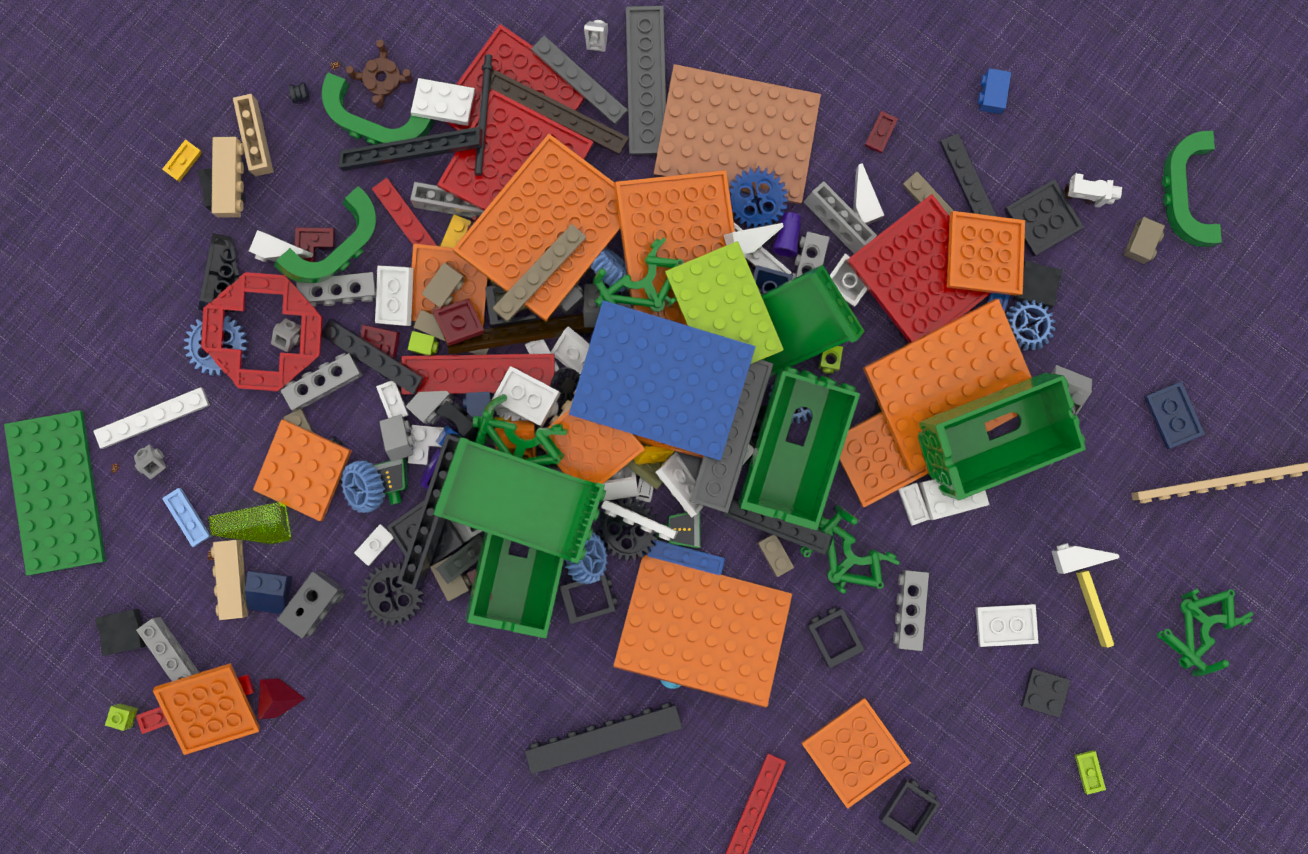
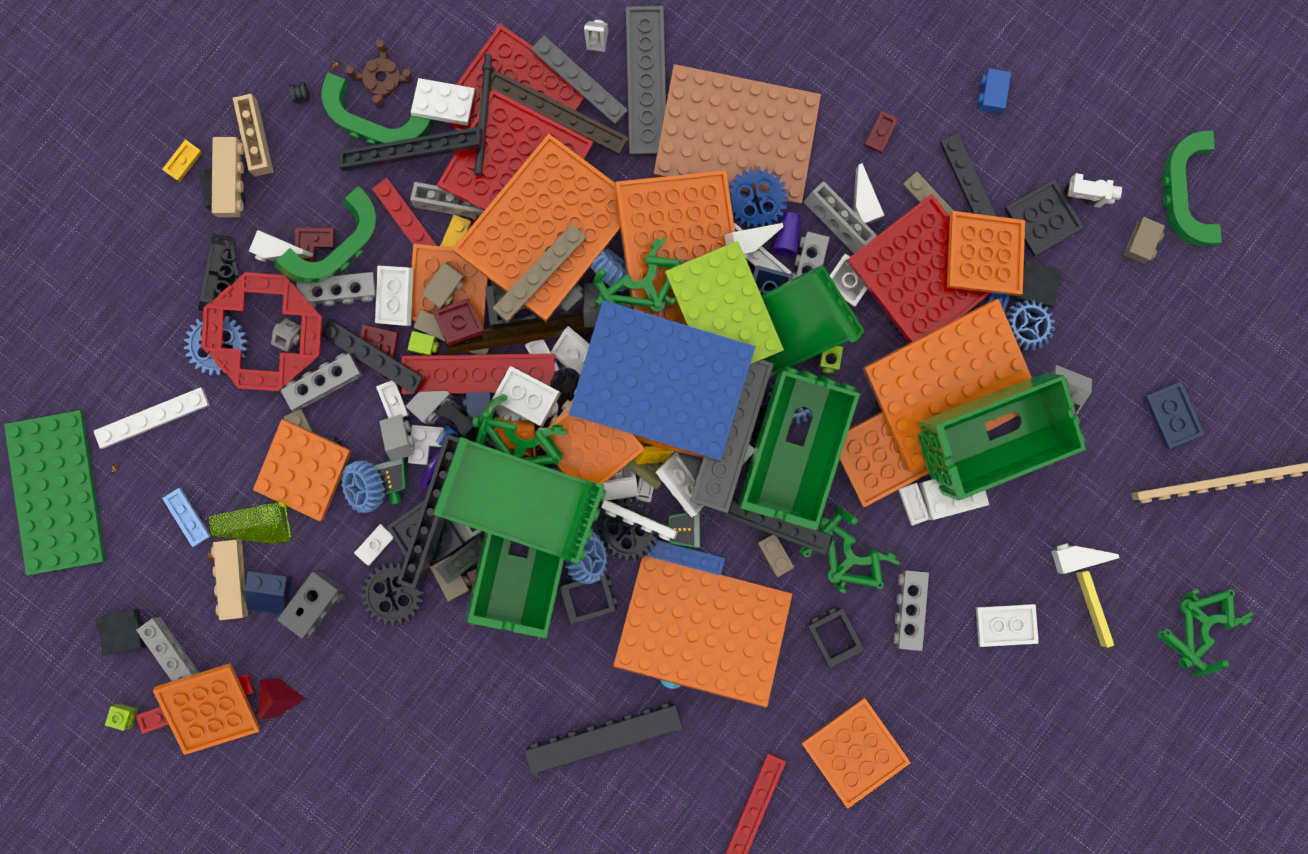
light grey brick [134,445,166,480] -> none
black window [878,778,940,844] -> none
black plate [1021,668,1070,718] -> none
lime plate [1075,750,1106,795] -> none

